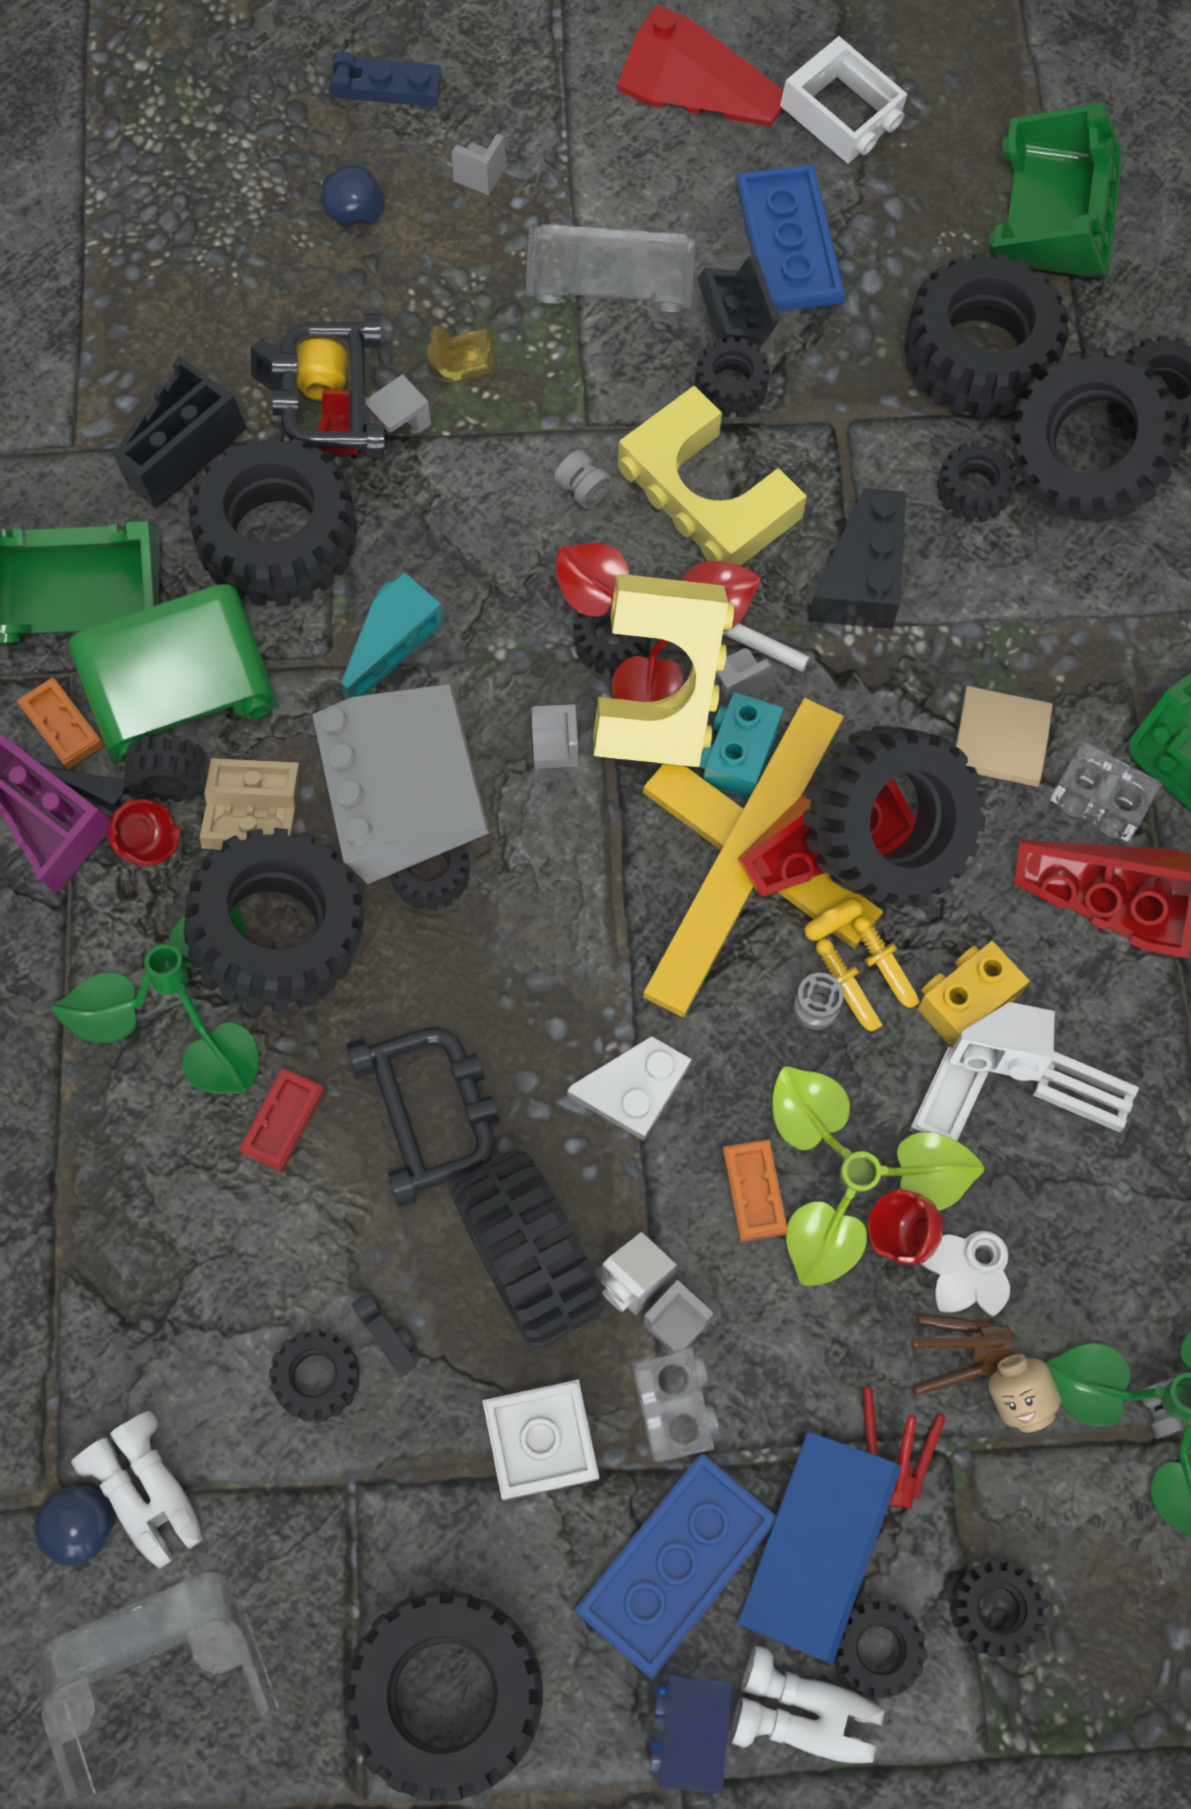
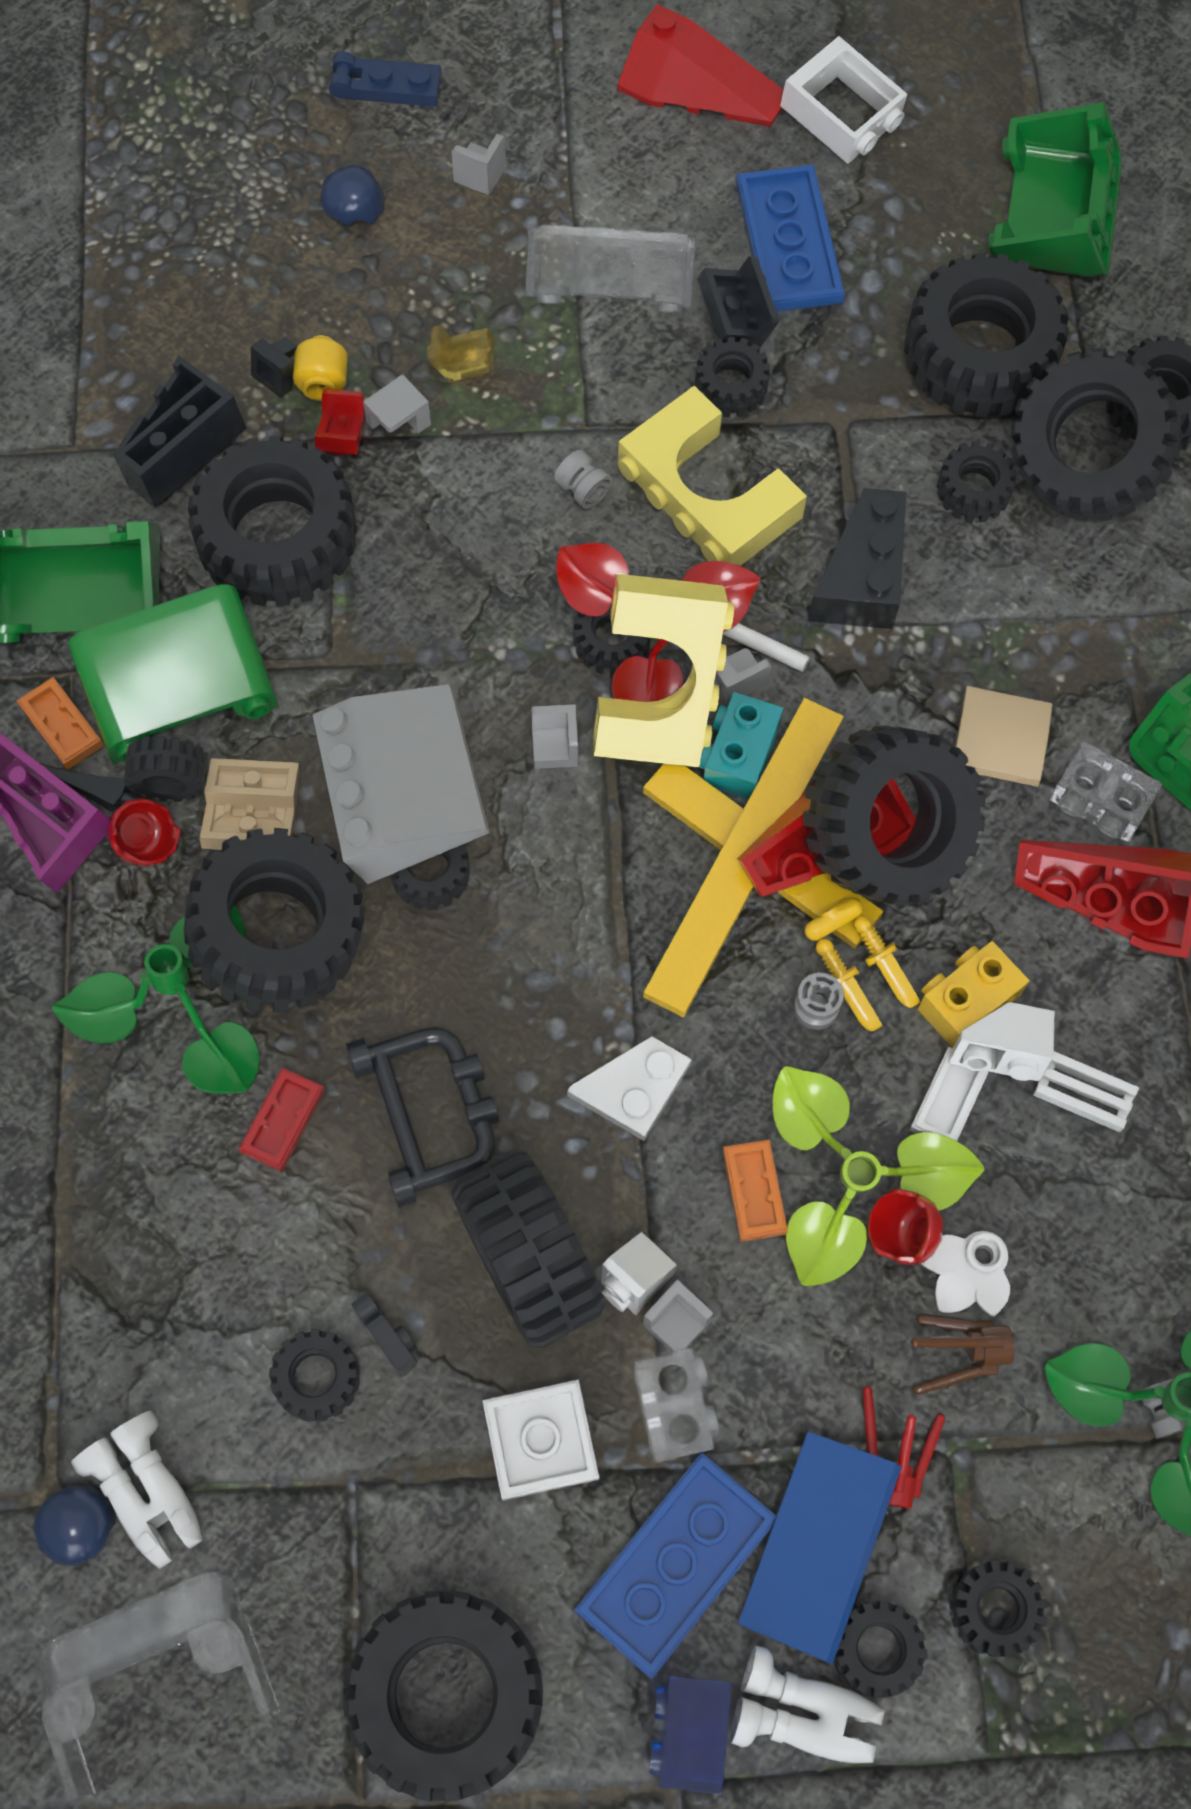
black bar [272,313,384,457] -> none
teal slope [341,572,443,700] -> none
tan head [988,1354,1061,1432] -> none

